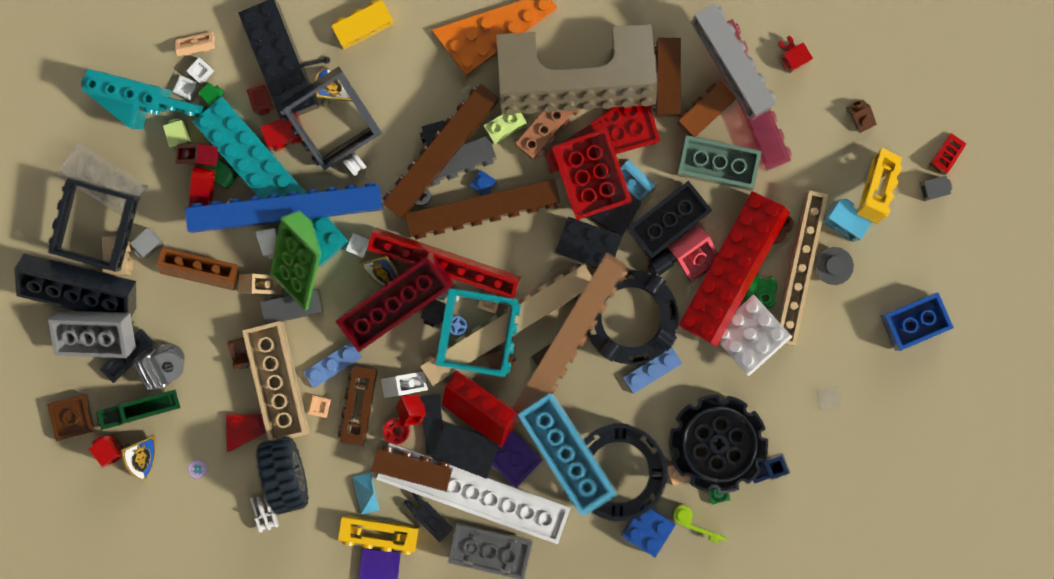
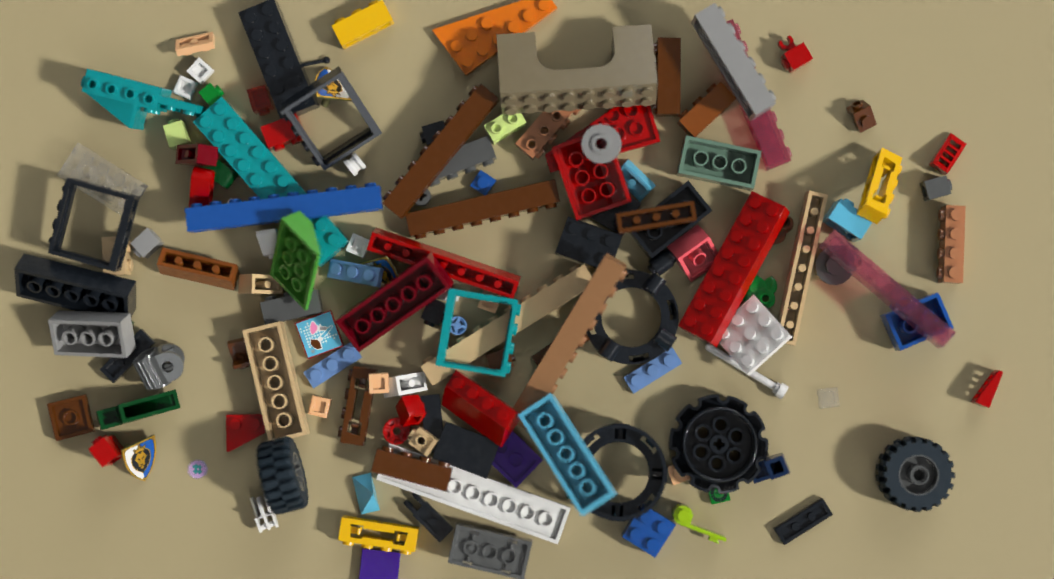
none -> medium azure tile [295,310,344,359]
none -> medium blue plate [327,259,384,288]
none -> light nougat plate [368,372,389,394]
none -> tan brick [408,427,439,457]
none -> light grey piece [581,124,622,164]
none -> reddish brown brick [615,201,697,235]
none -> white piece [705,343,789,399]
none -> black tile [773,498,833,545]
none -> clear pink brick [818,230,956,348]
none -> black wheel [876,436,955,512]
none -> nougat brick [936,205,966,284]
none -> red slope [971,370,1003,408]

